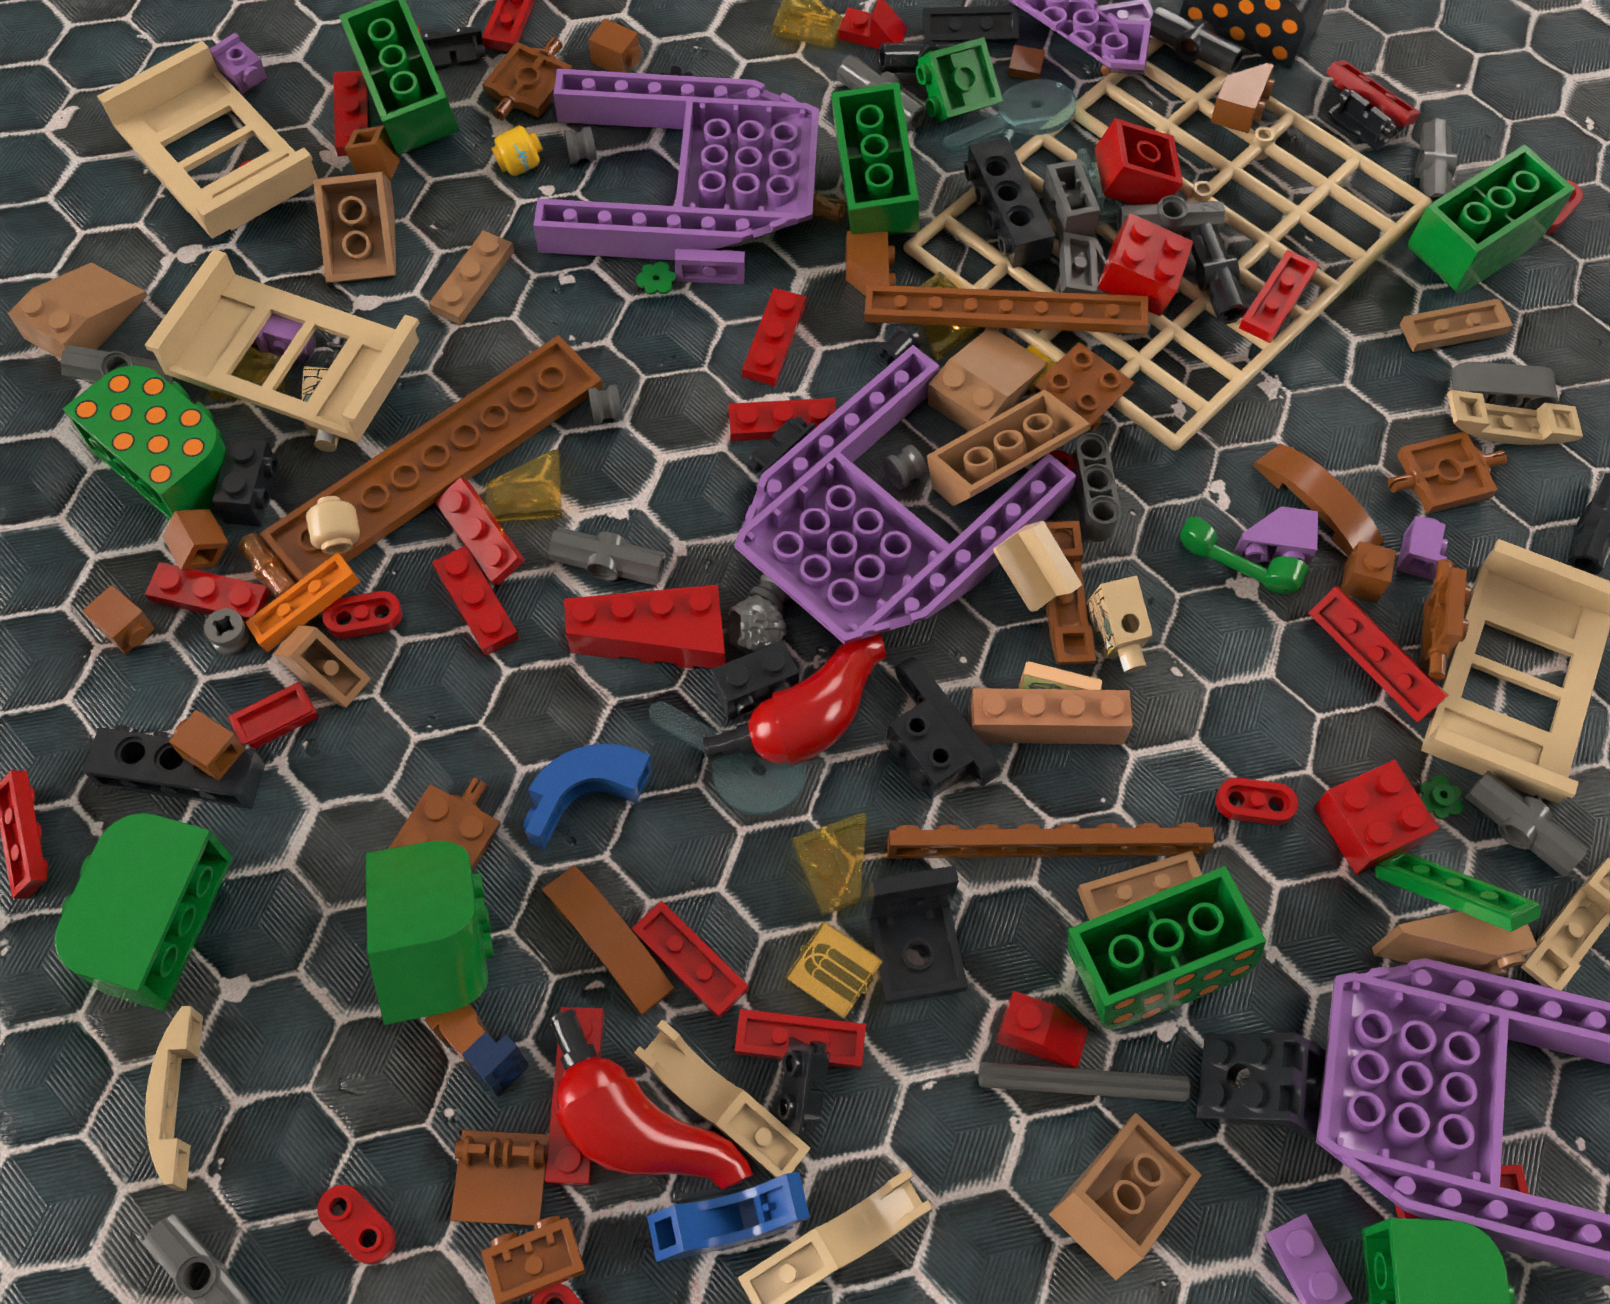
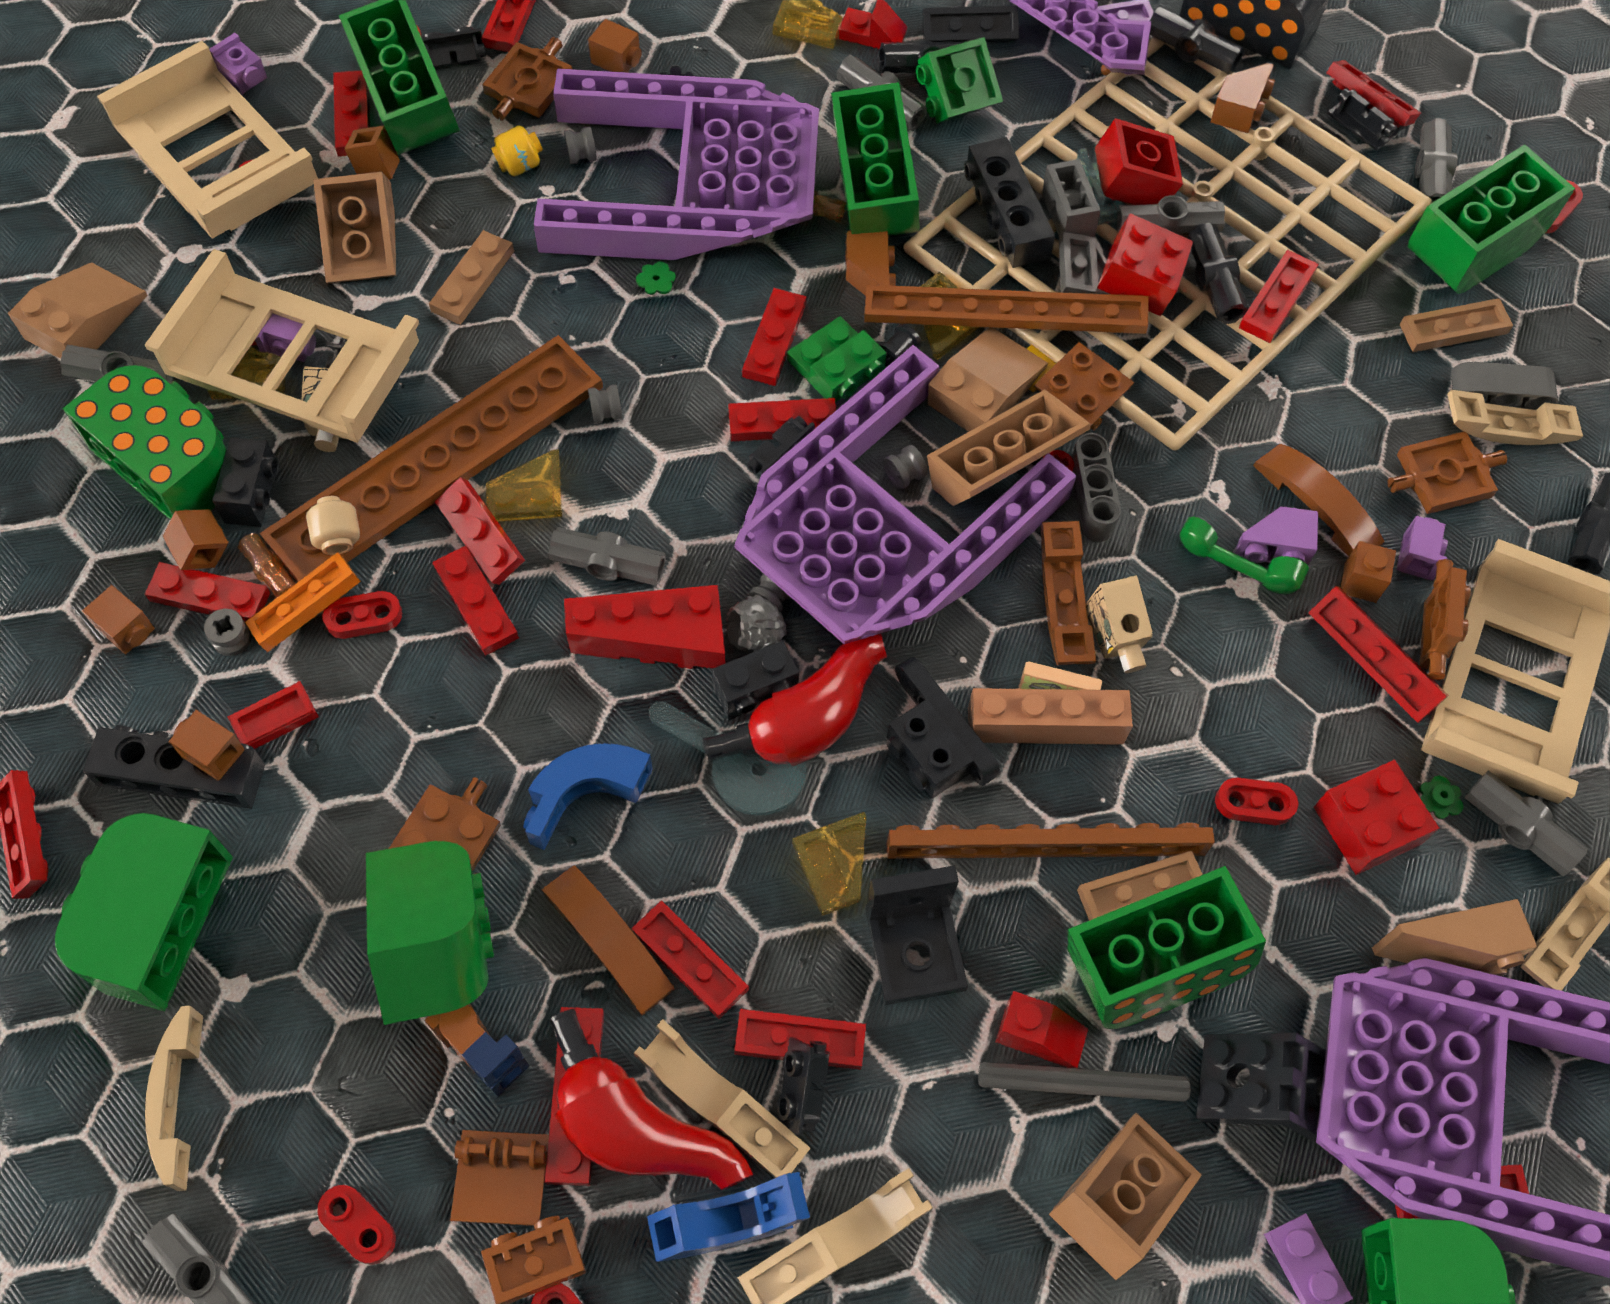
medium nougat slope [273,625,371,708] -> none
medium lavender plate [675,248,745,284] -> none
clear yellow piece [785,921,883,1019] -> none
clear light blue piece [943,79,1076,153] -> none
tan panel [993,521,1082,612] -> none
dark orange tile [1008,45,1045,82] -> none
green tile [1375,851,1540,932] -> none
none -> green plate [787,316,887,403]

